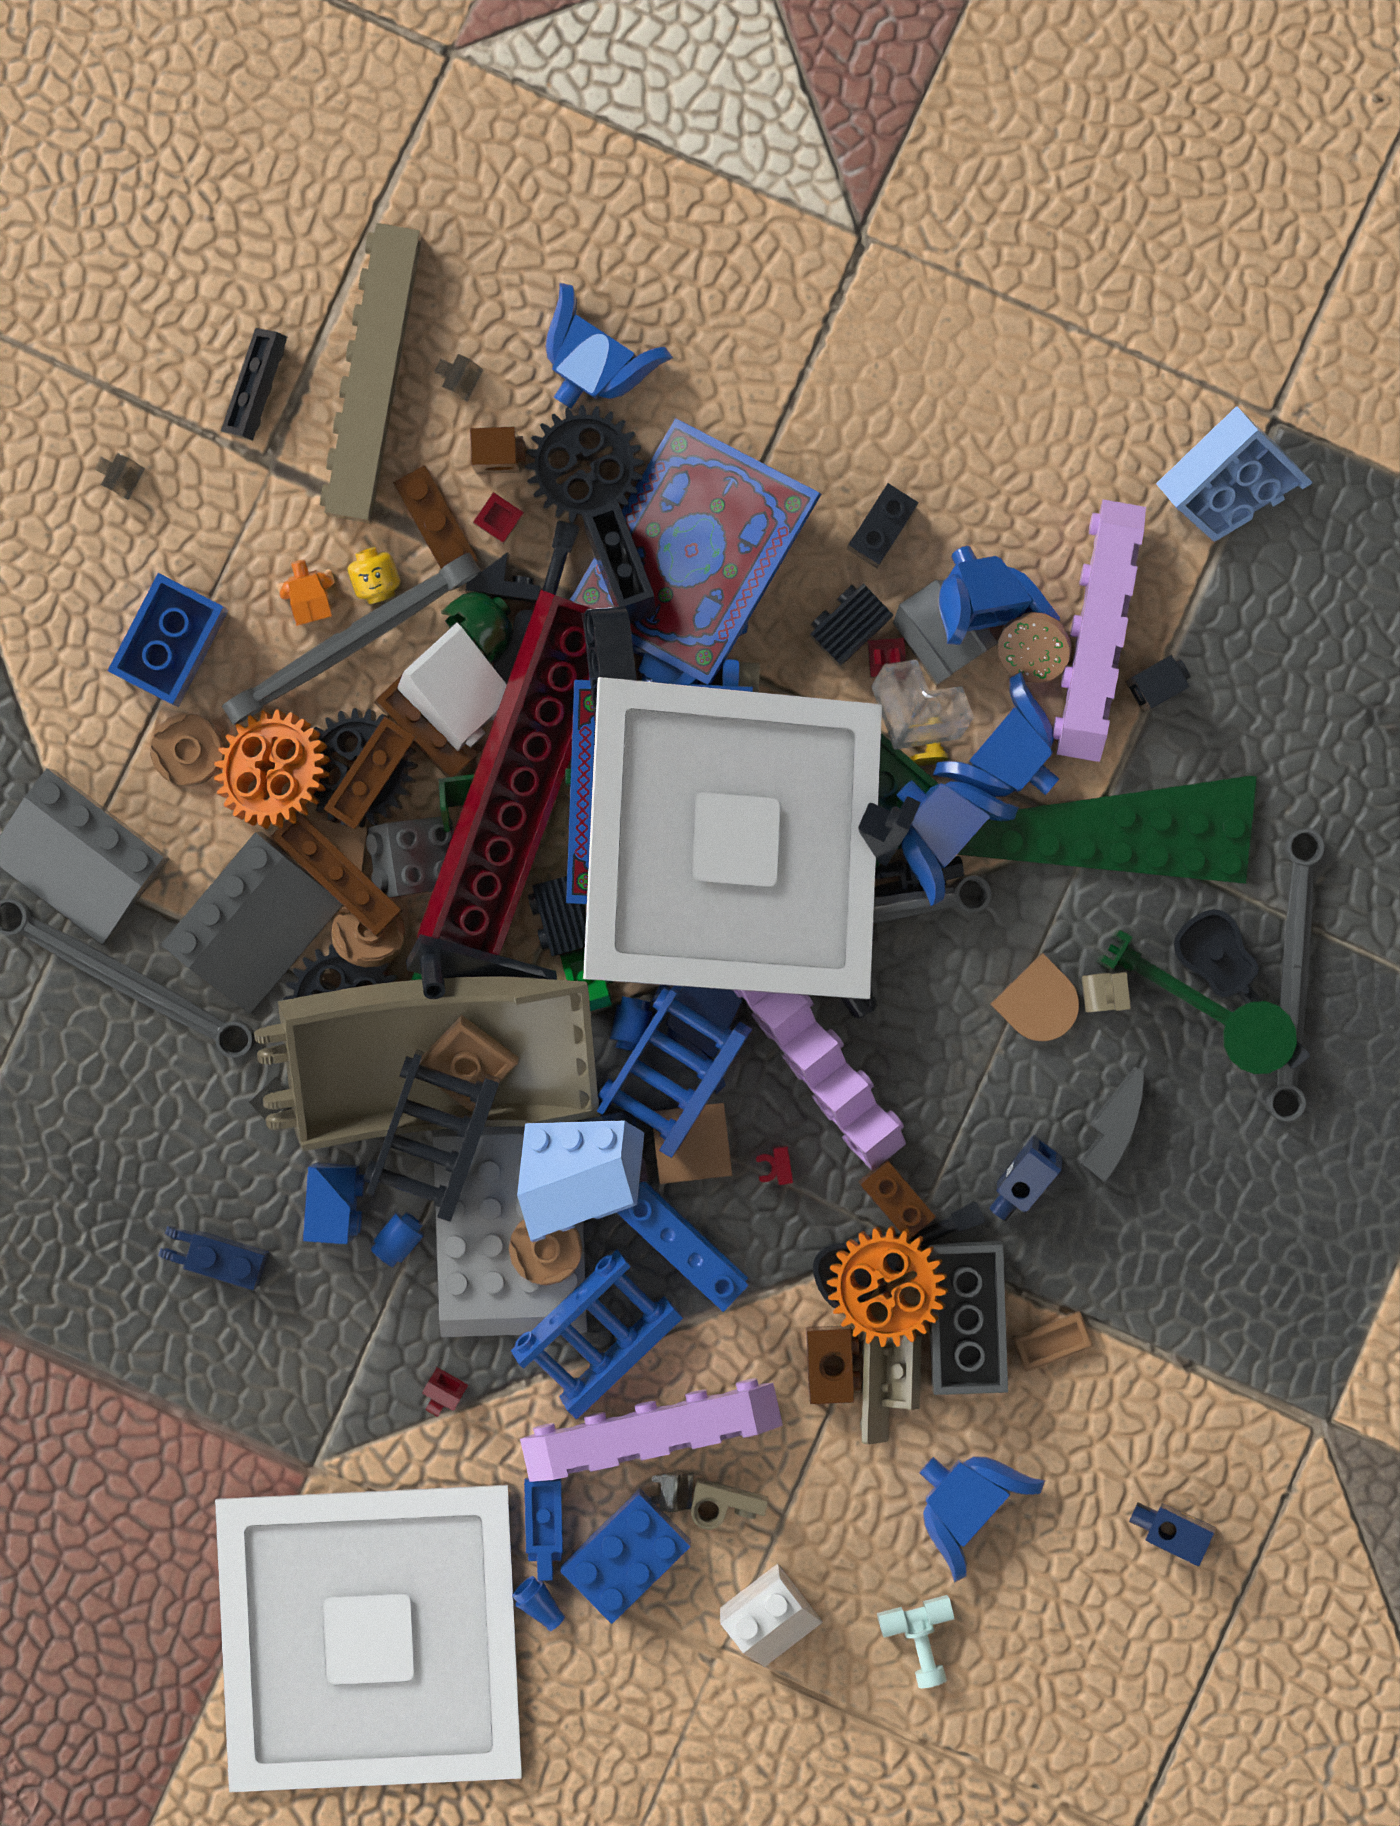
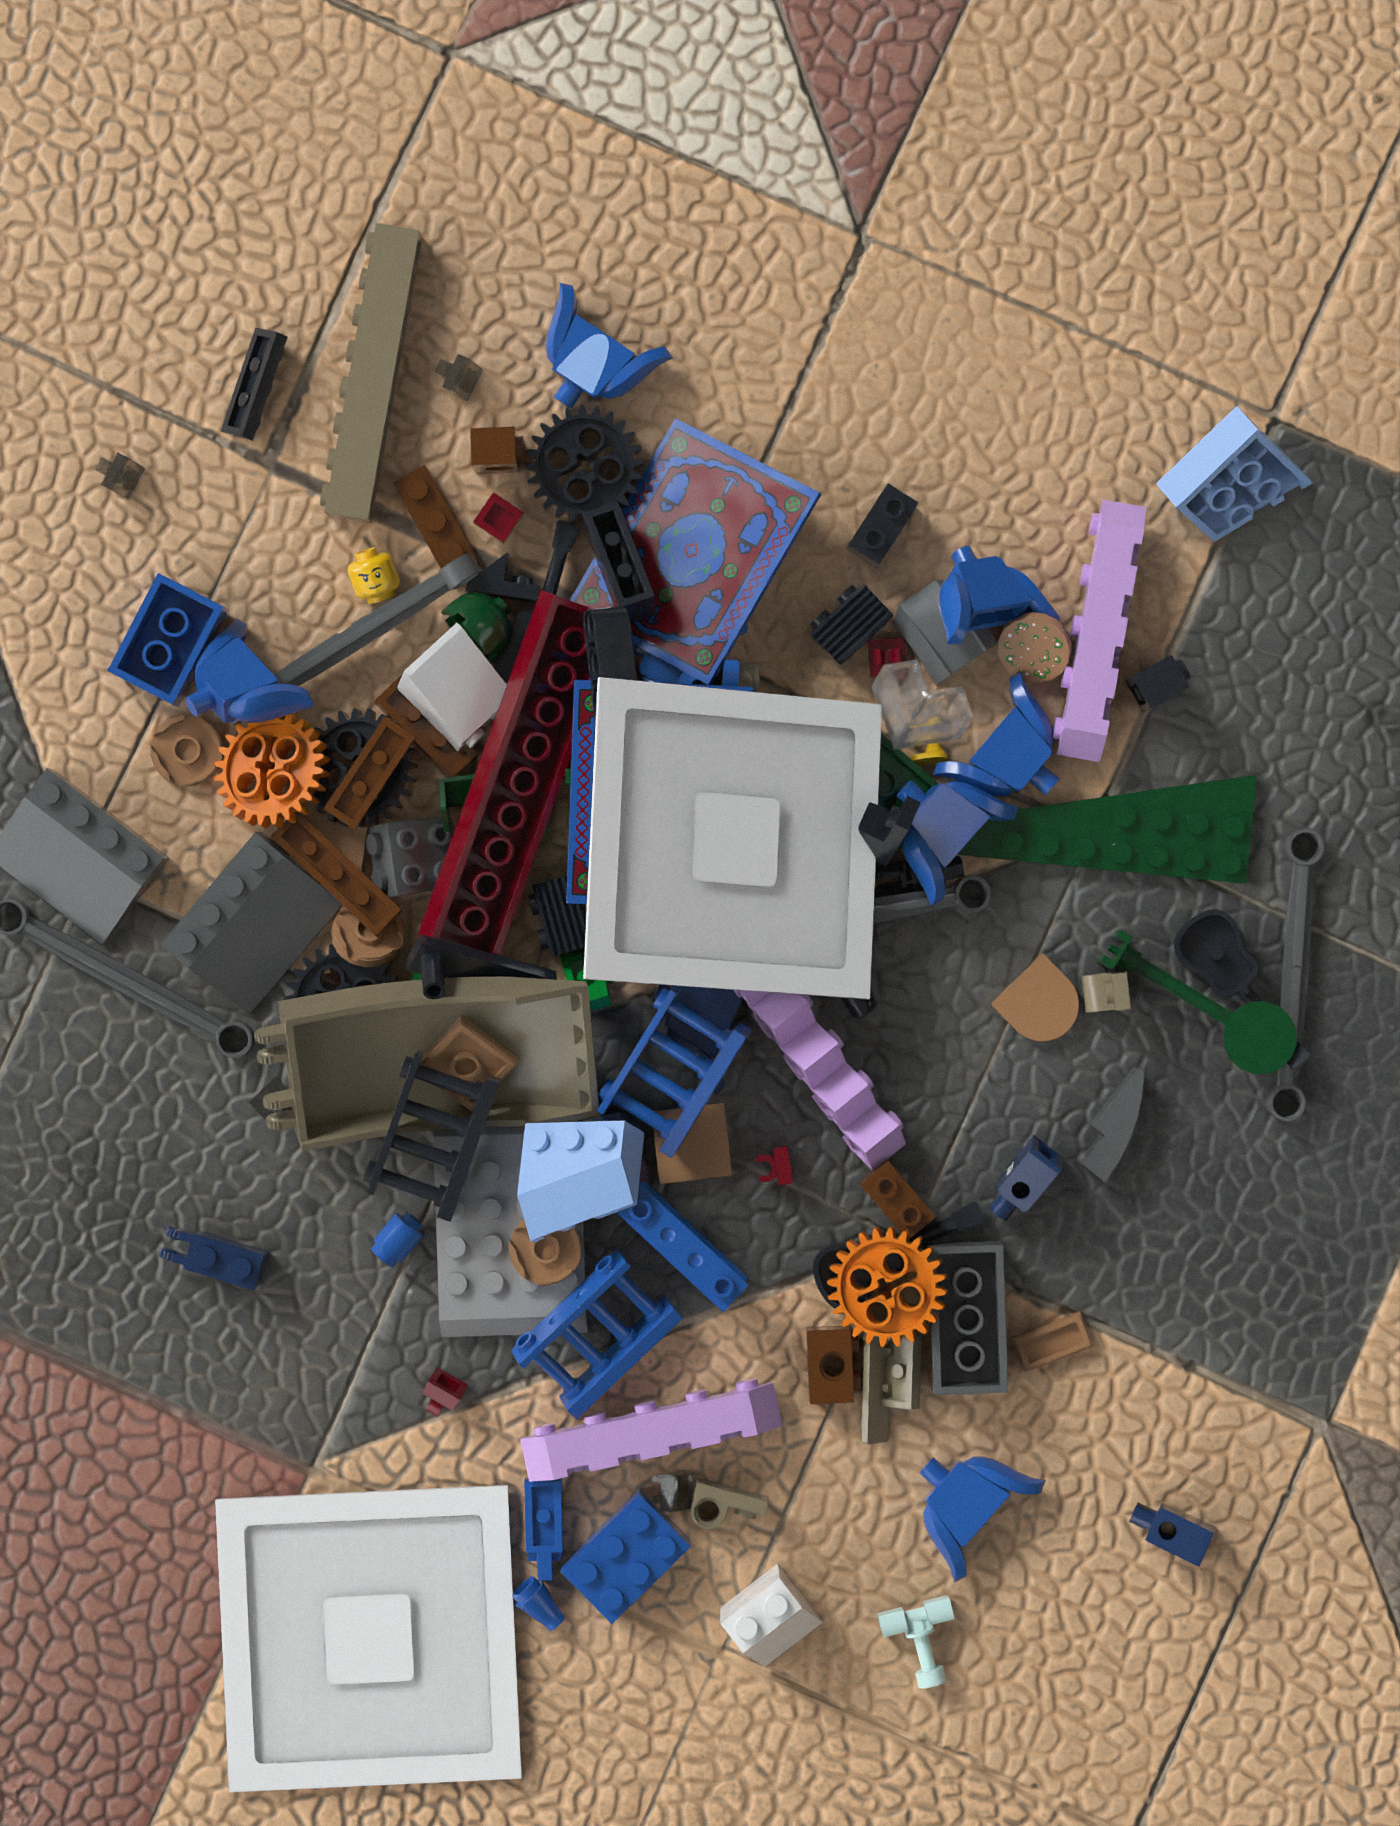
orange piece [277,559,335,626] -> none
blue slope [303,1163,365,1244] -> none
blue brick [610,996,652,1051] -> none
none -> blue torso [185,618,314,723]

